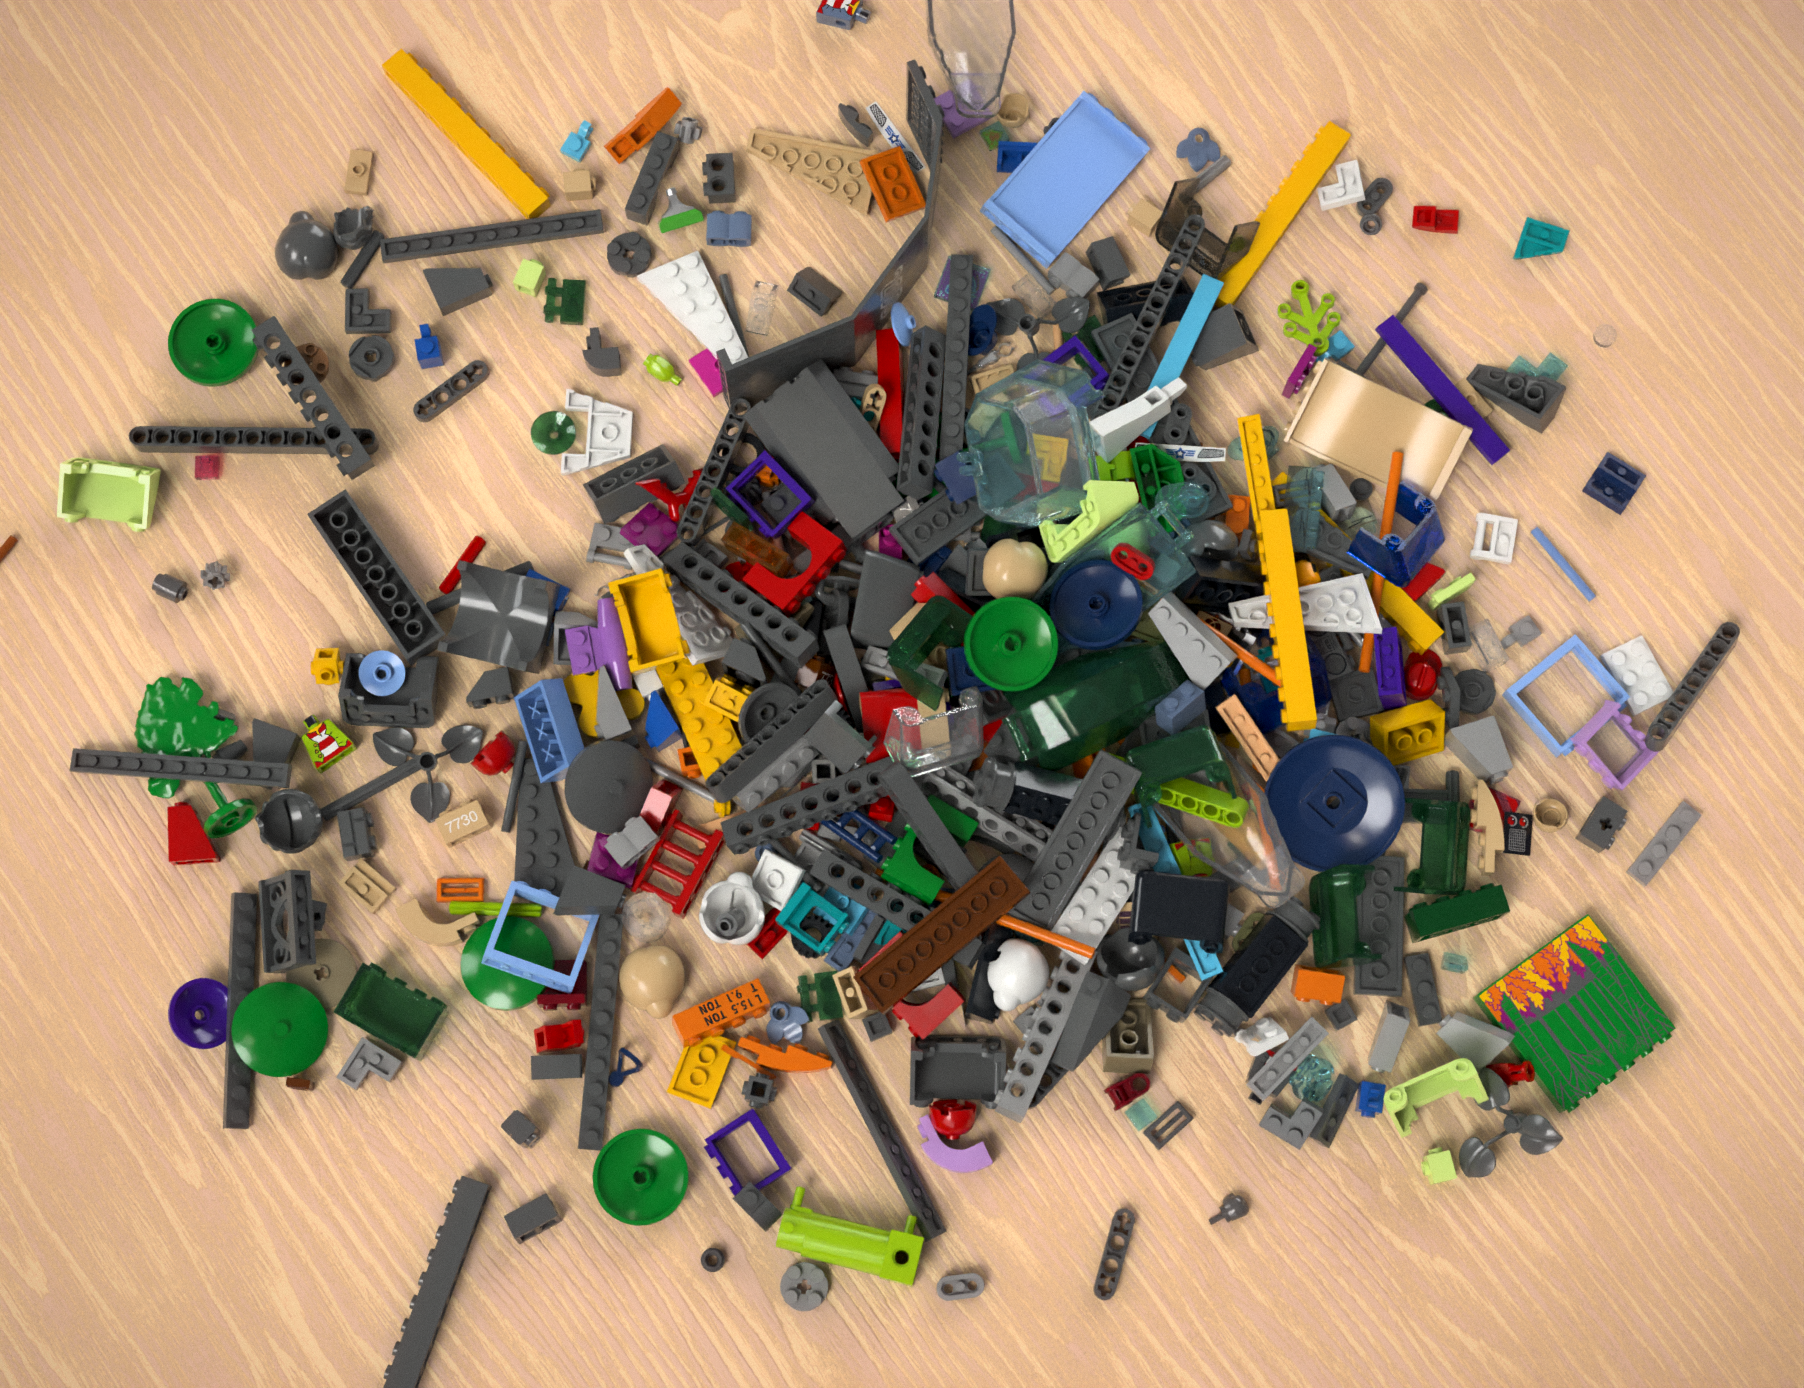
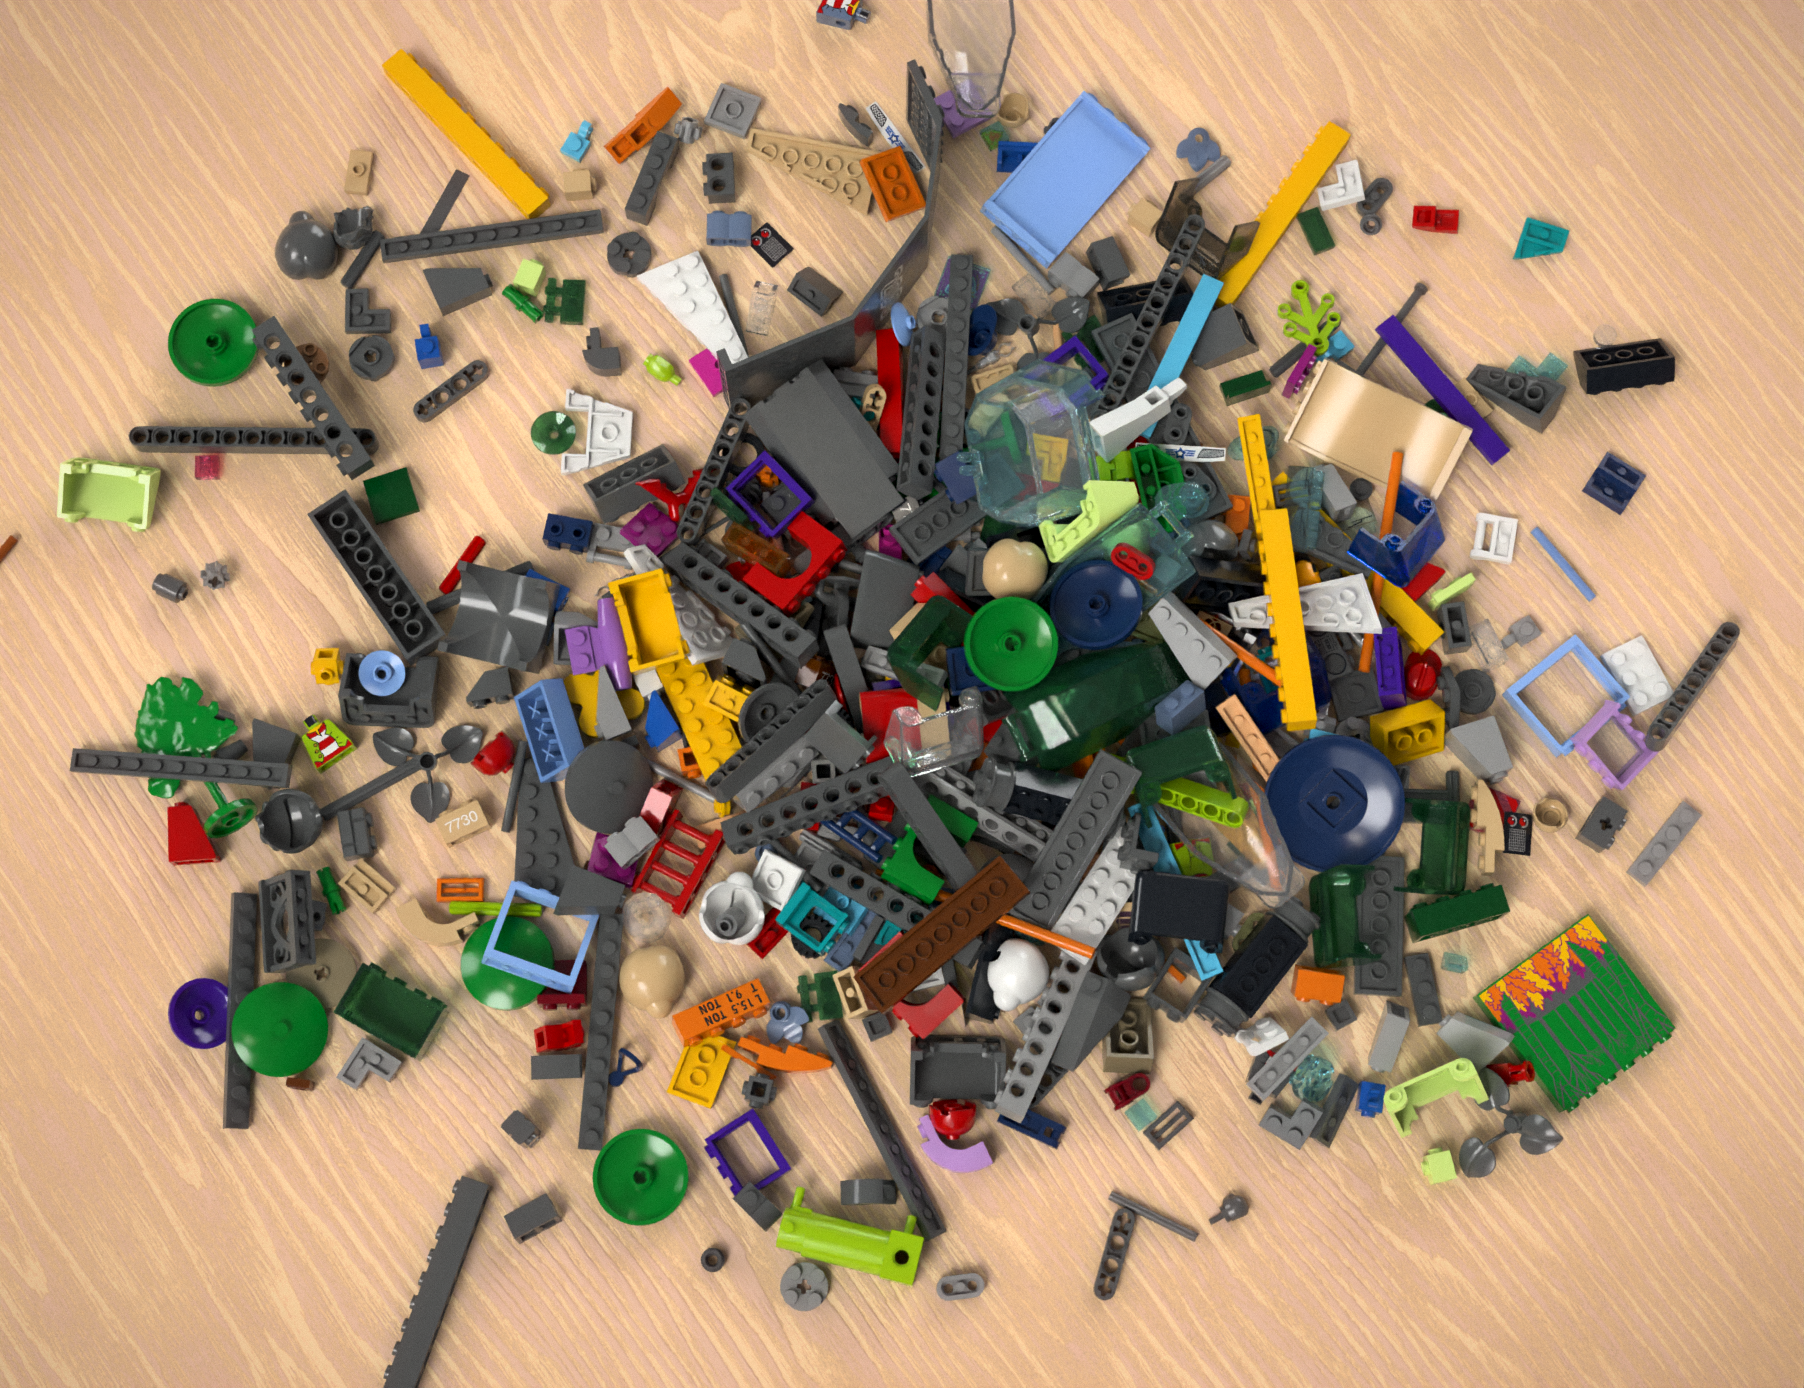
bright green piece [658,187,704,233] -> none
none -> green pin [316,867,347,915]
none -> dark green slope [363,467,420,525]
none -> dark grey sticker [420,169,470,234]
none -> green pin [502,284,544,323]
none -> dark blue brick [542,513,594,555]
none -> light grey plate [704,83,762,139]
none -> black sticker [751,223,794,268]
none -> dark grey brick [840,1179,896,1206]
none -> light grey plate [916,296,948,335]
none -> dark blue plate [997,1109,1067,1150]
none -> dark grey bar [1108,1191,1198,1242]
none -> dark green panel [1219,370,1272,406]
none -> dark grey axle [1269,318,1341,378]
none -> clear green tile [1296,207,1335,256]
none -> black slope [1573,338,1675,395]

